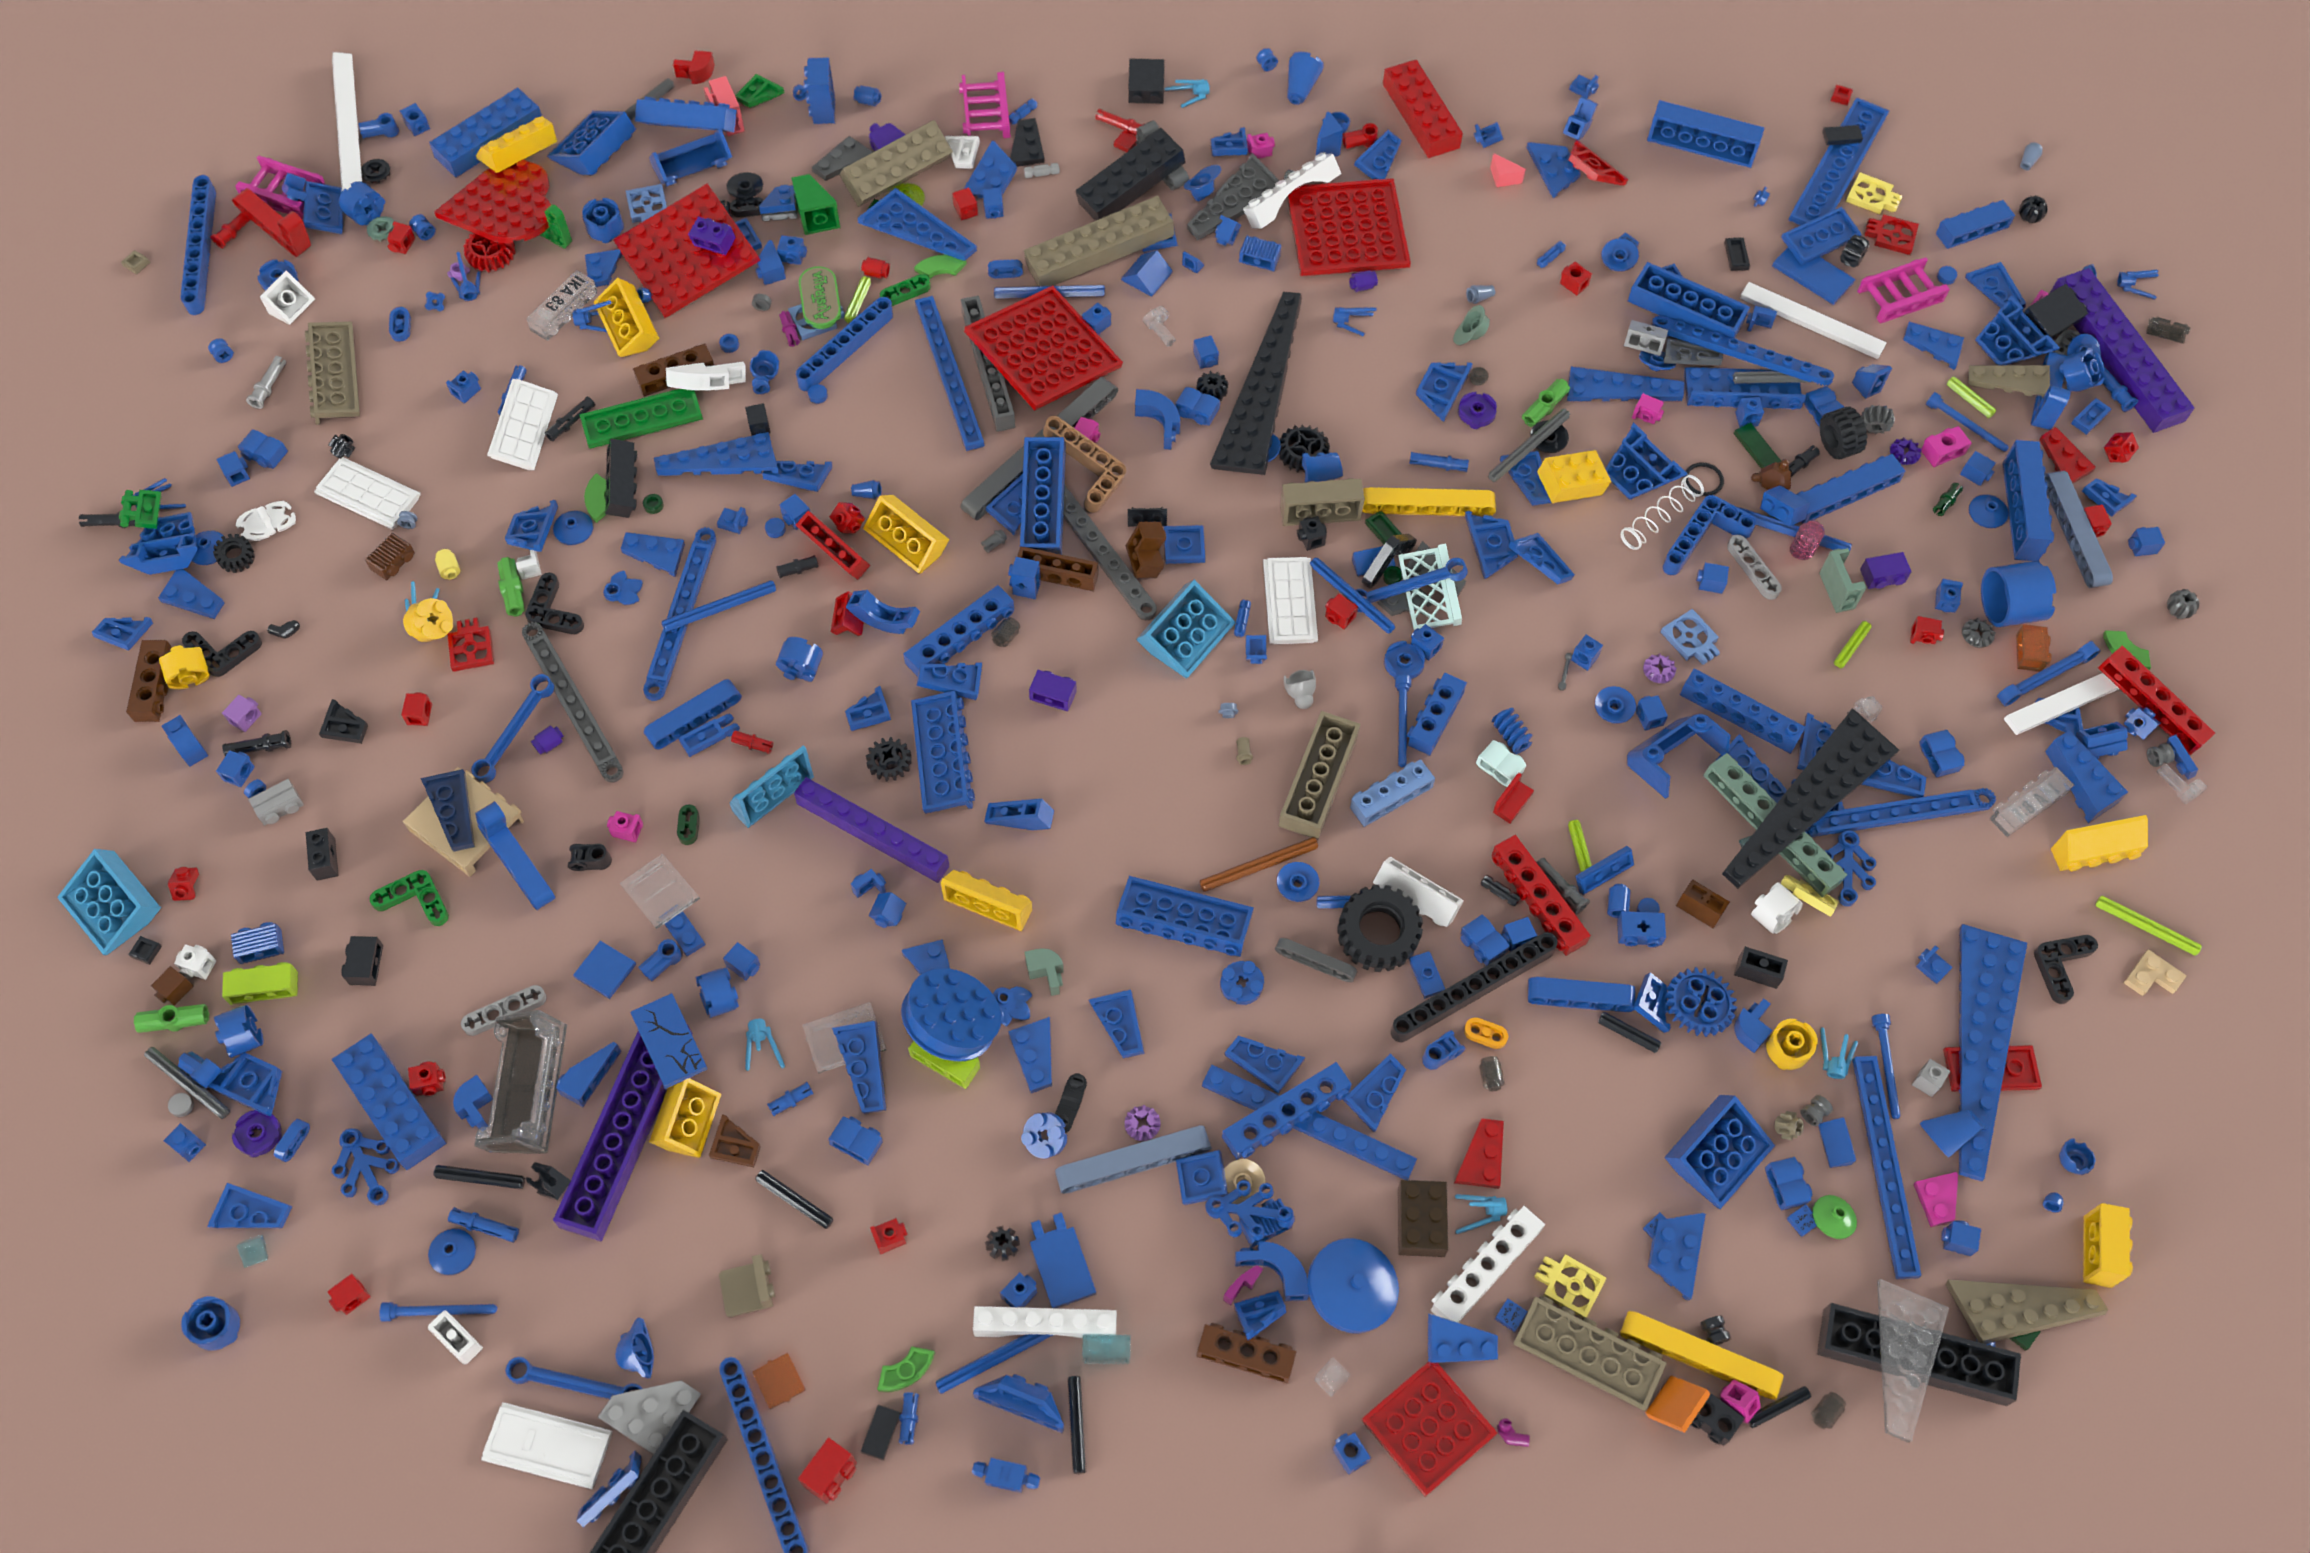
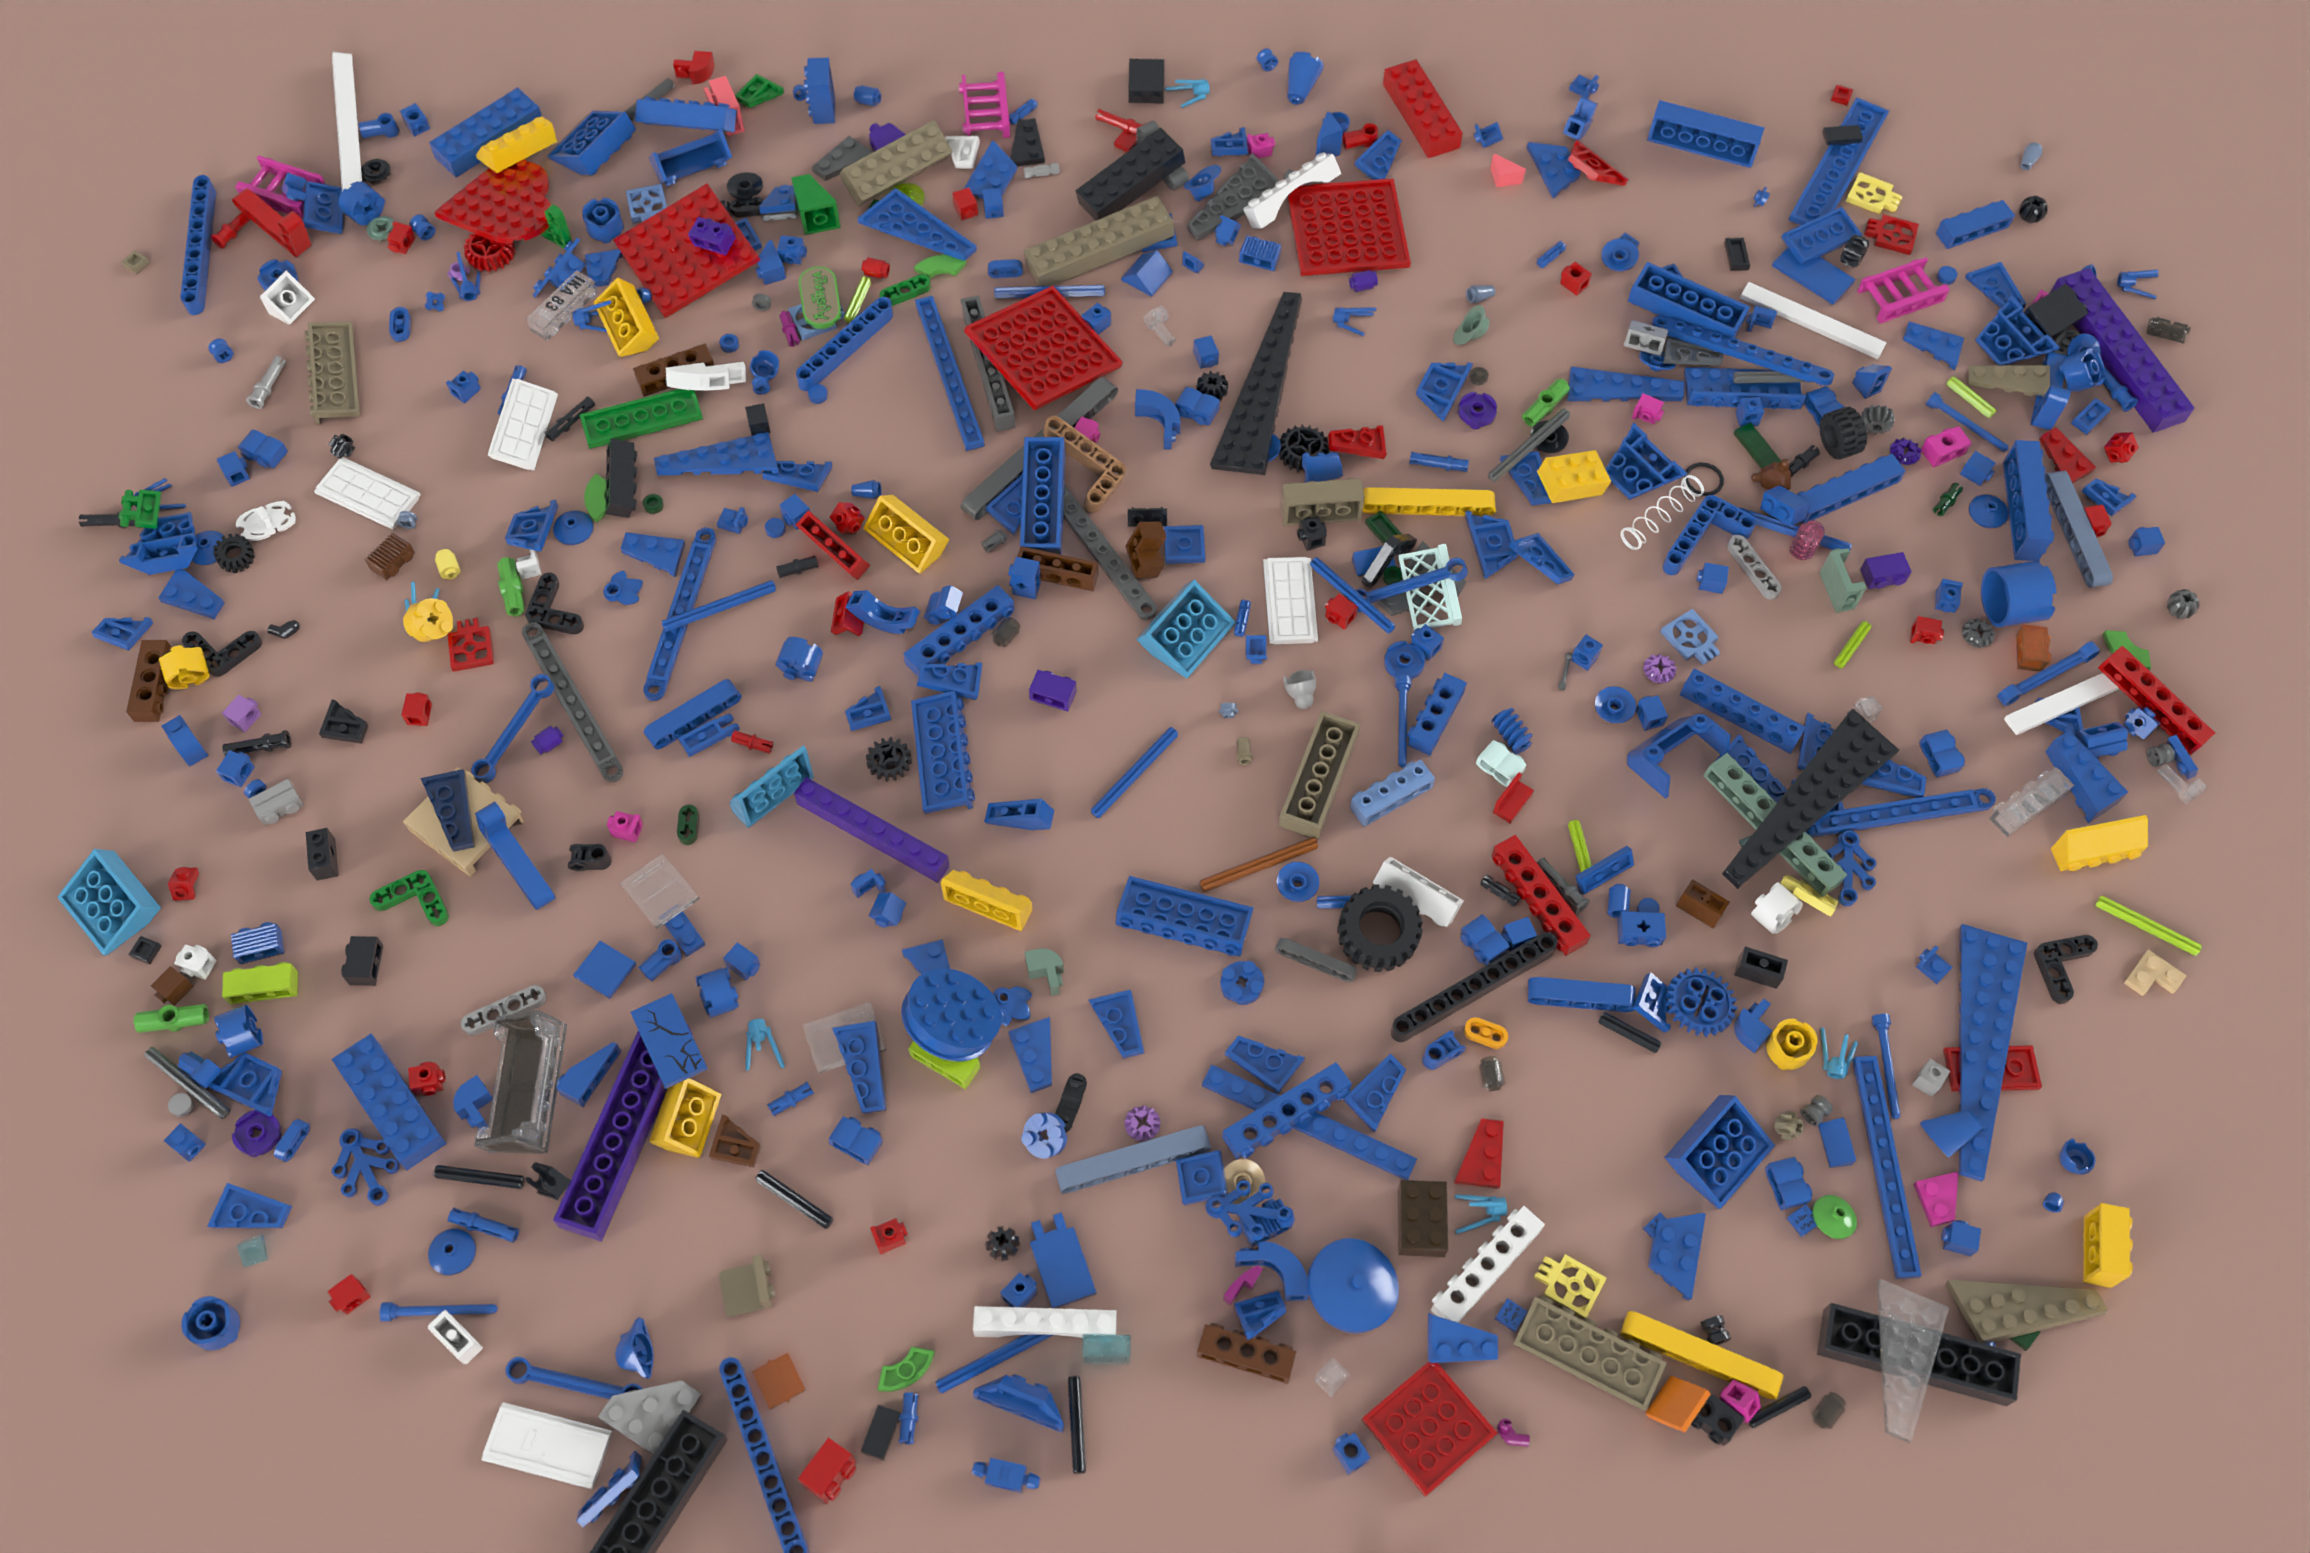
blue plate [1409,951,1445,999] -> none
none -> blue bracket [532,238,586,298]
none -> blue brick [924,585,963,625]
none -> blue axle [1091,727,1178,818]
none -> red wing [1328,425,1387,459]

